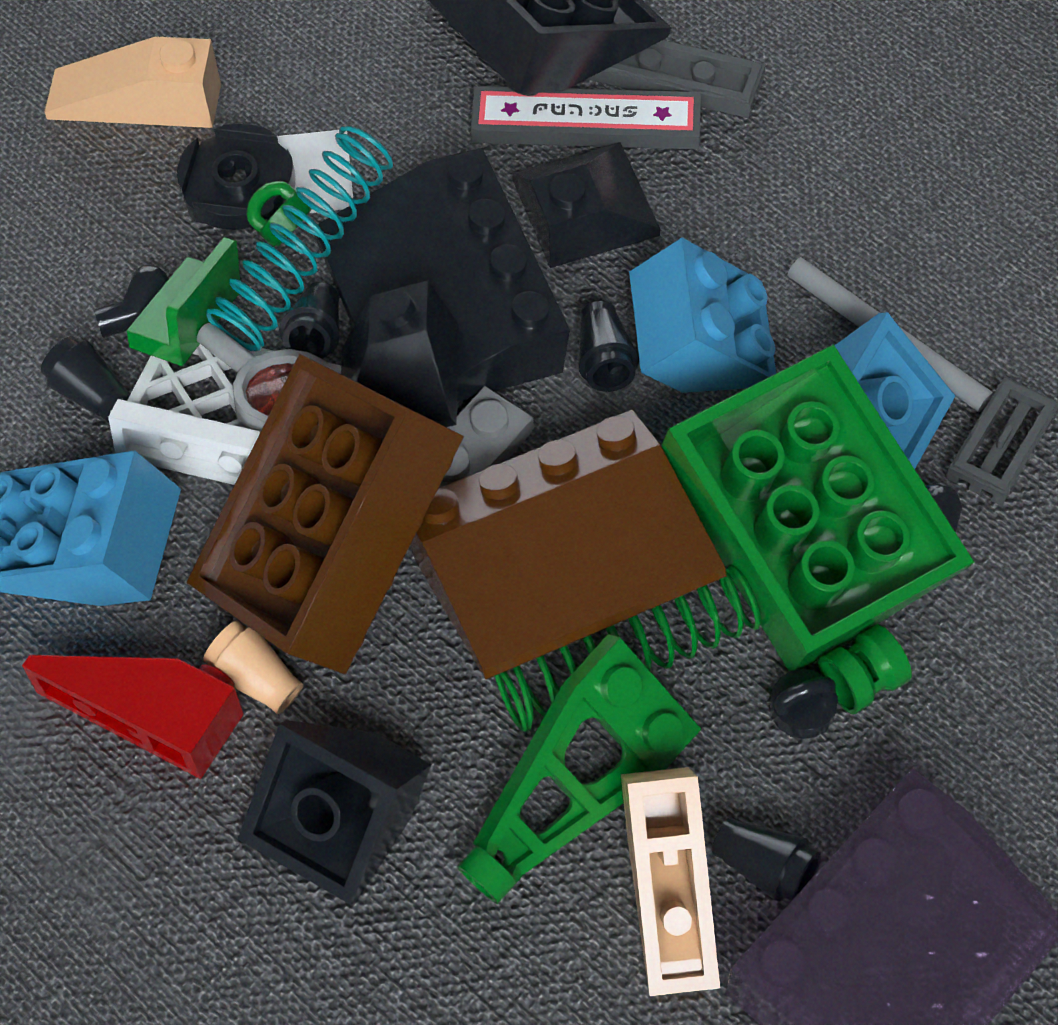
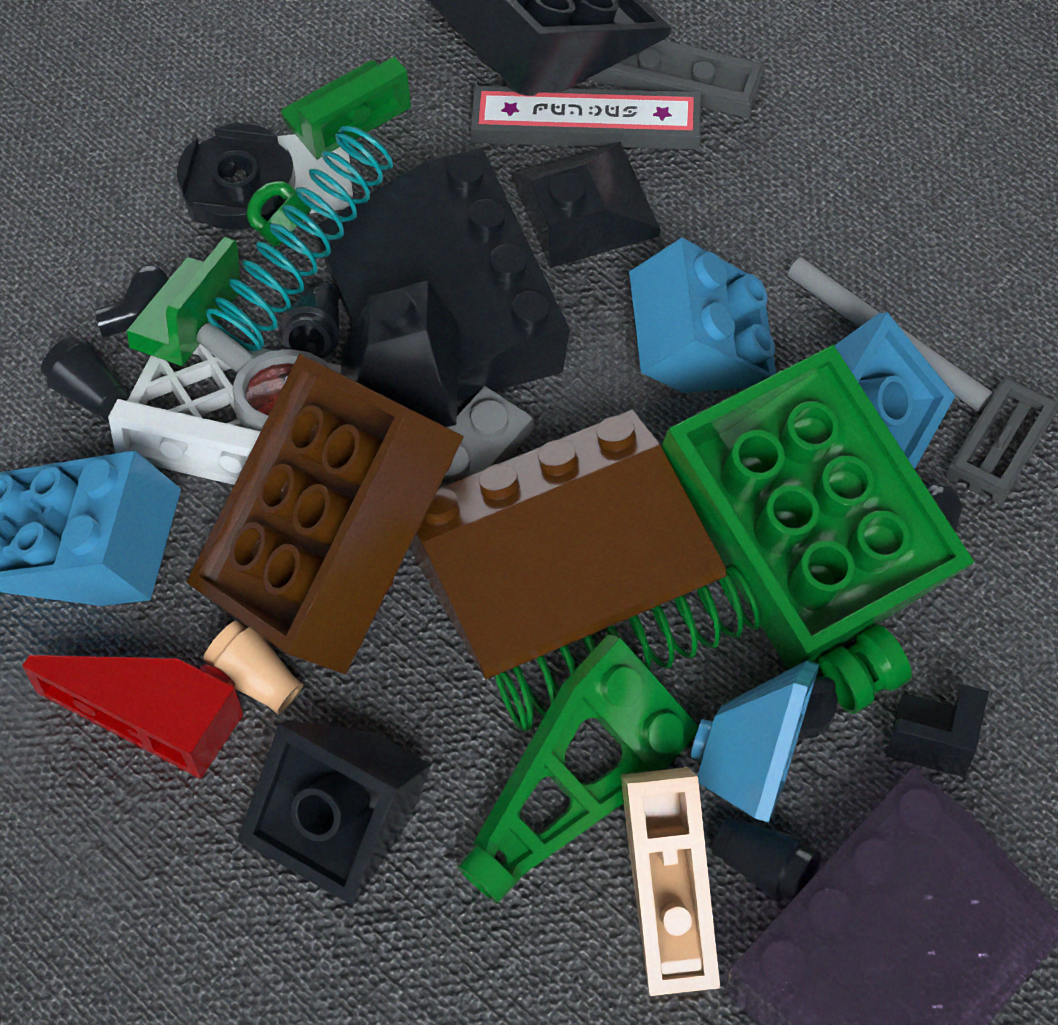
light nougat slope [45,37,221,128] -> none
black cone [579,301,639,392] -> none
none -> green panel [281,56,411,160]
none -> dark azure slope [691,660,820,823]
none -> black panel [886,684,989,778]

